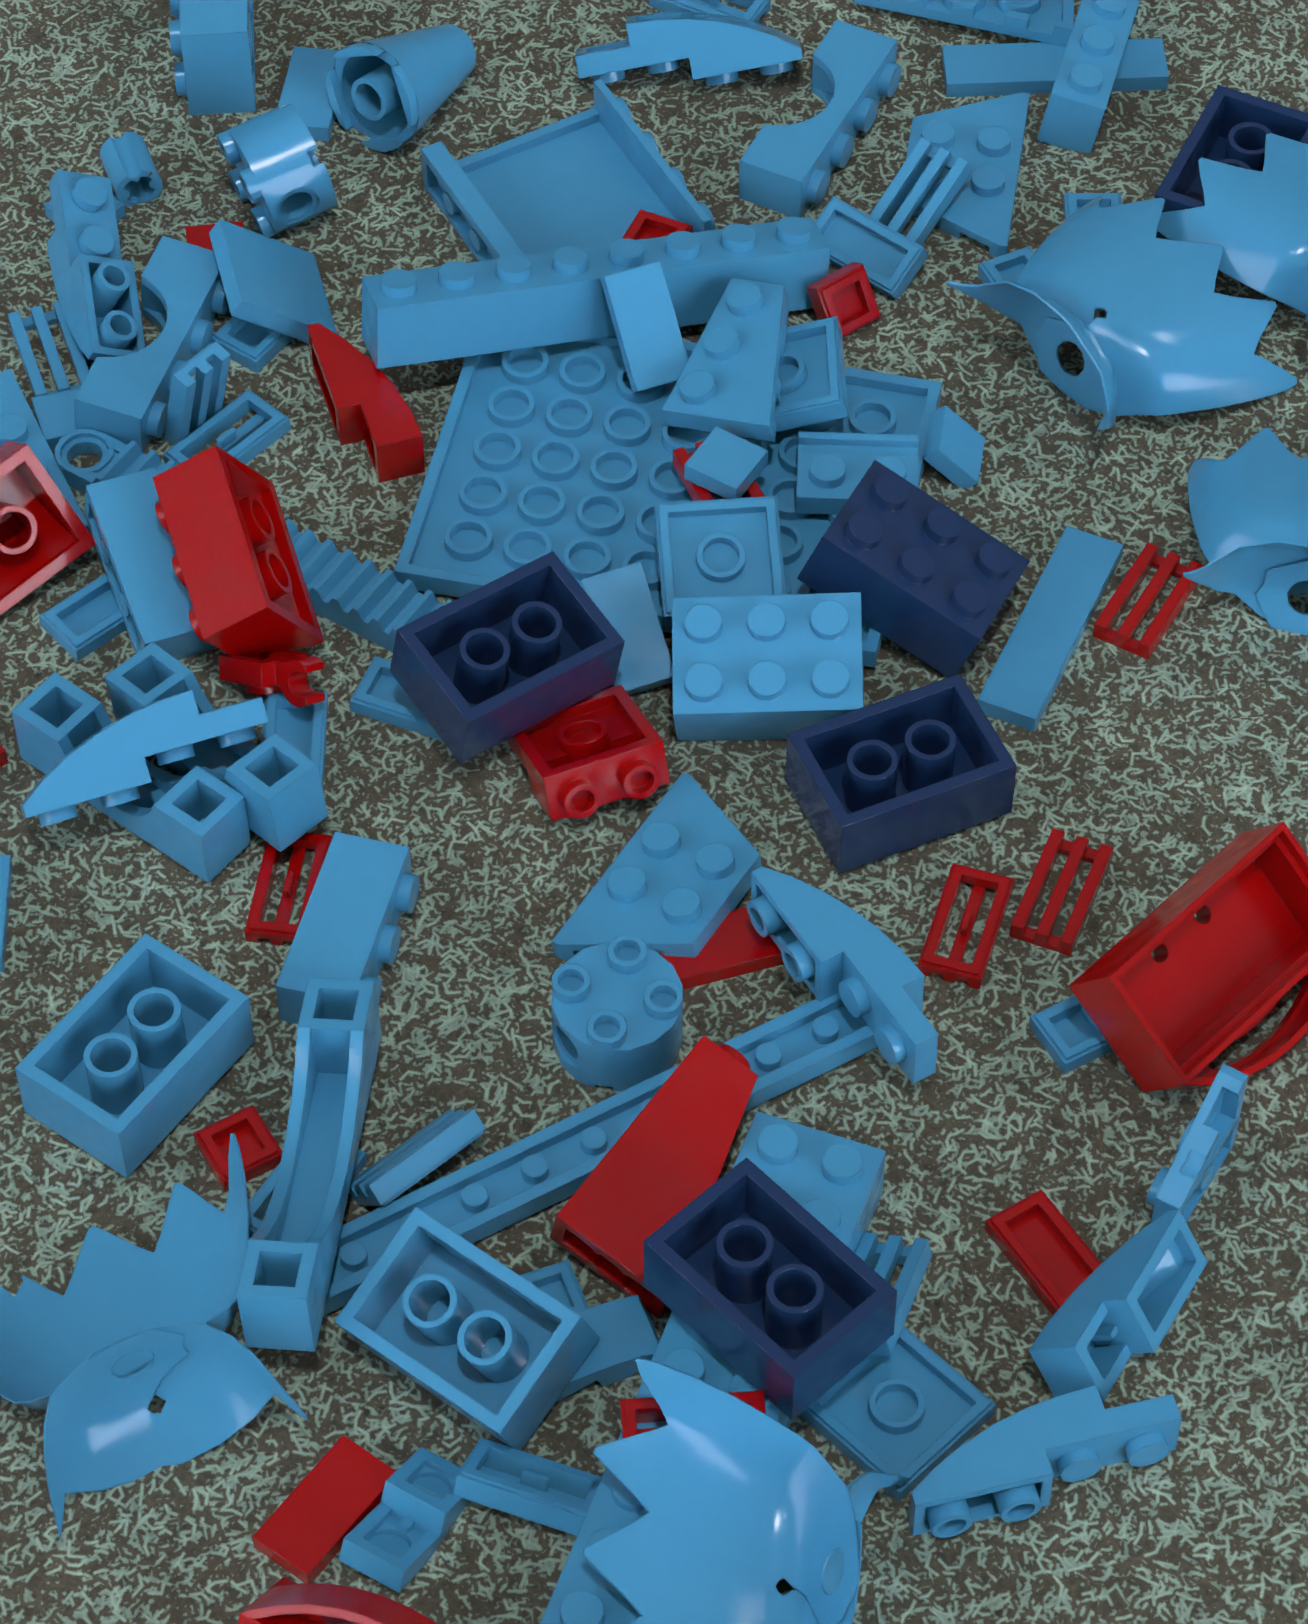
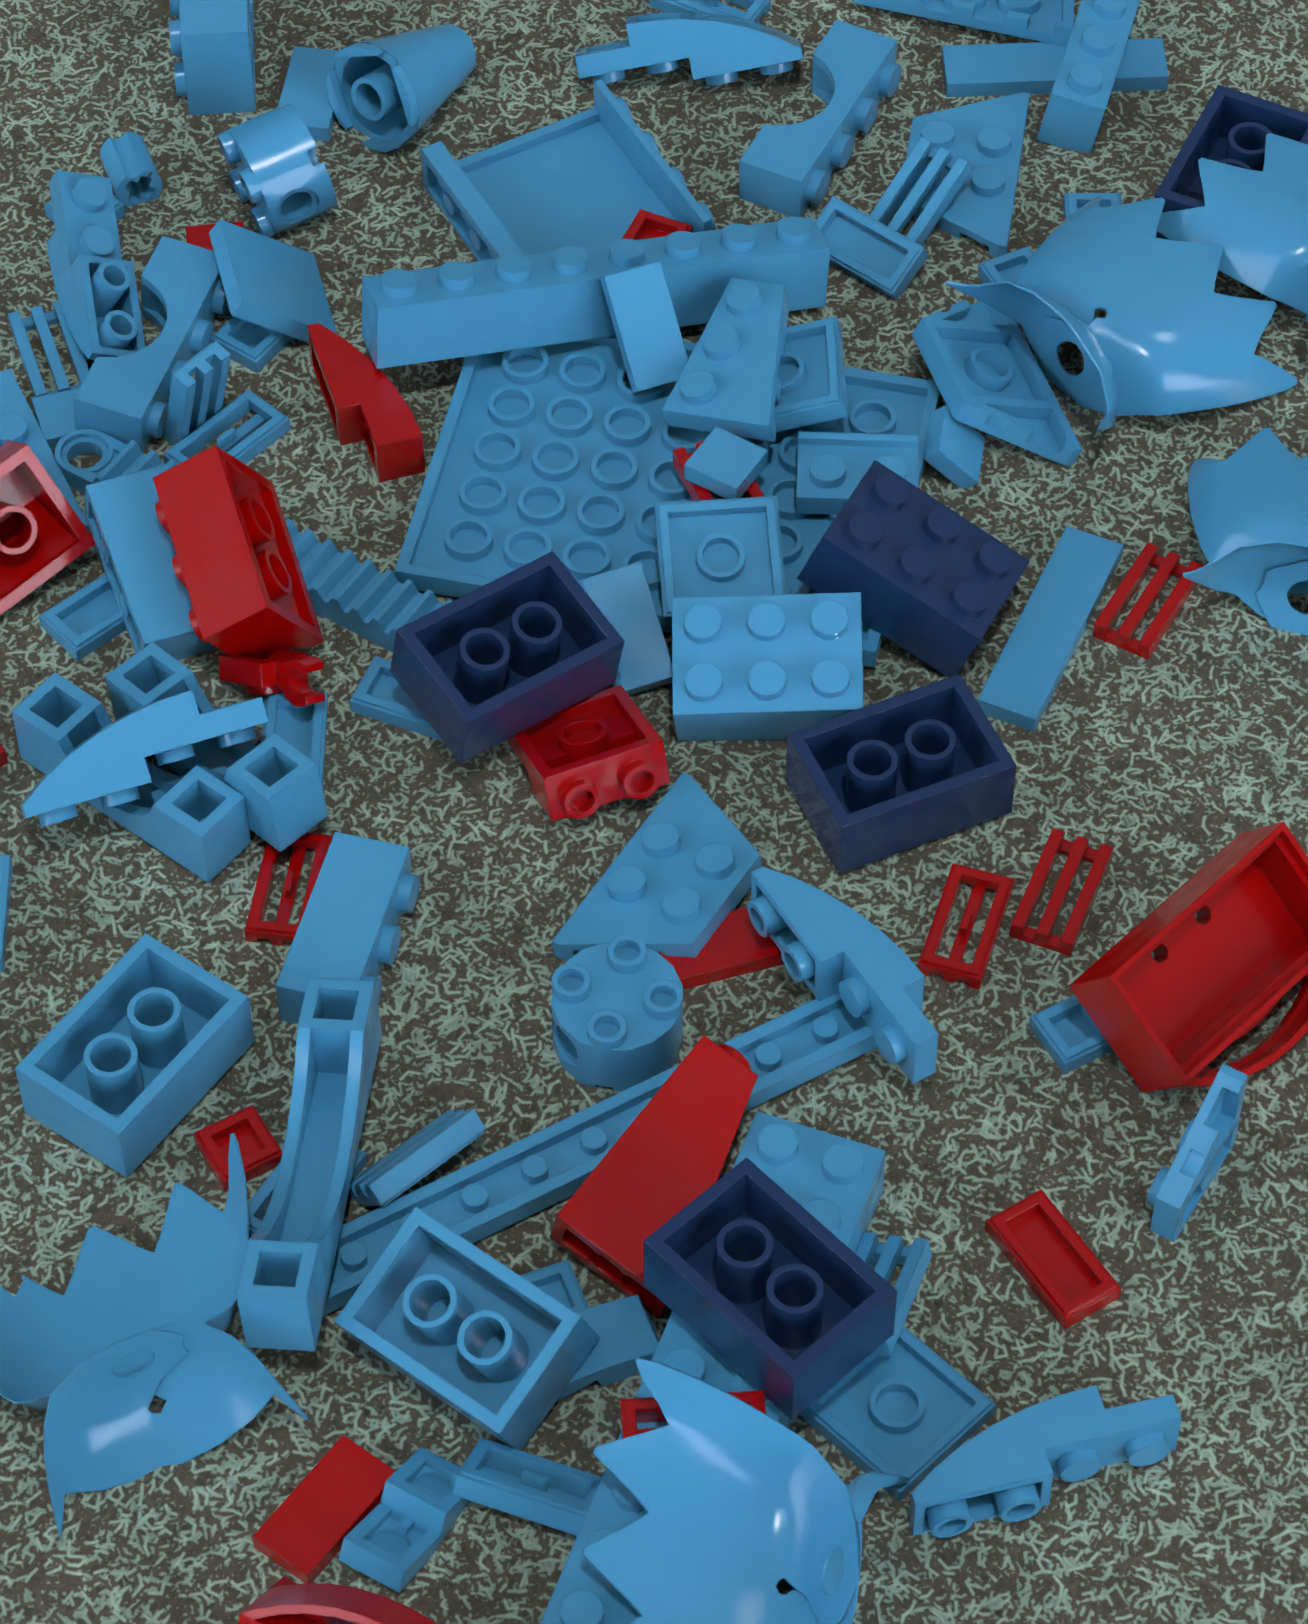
red tile [806,262,881,337] -> none
dark azure slope [1029,1209,1208,1401] -> none
none -> dark azure wing [912,300,1083,466]

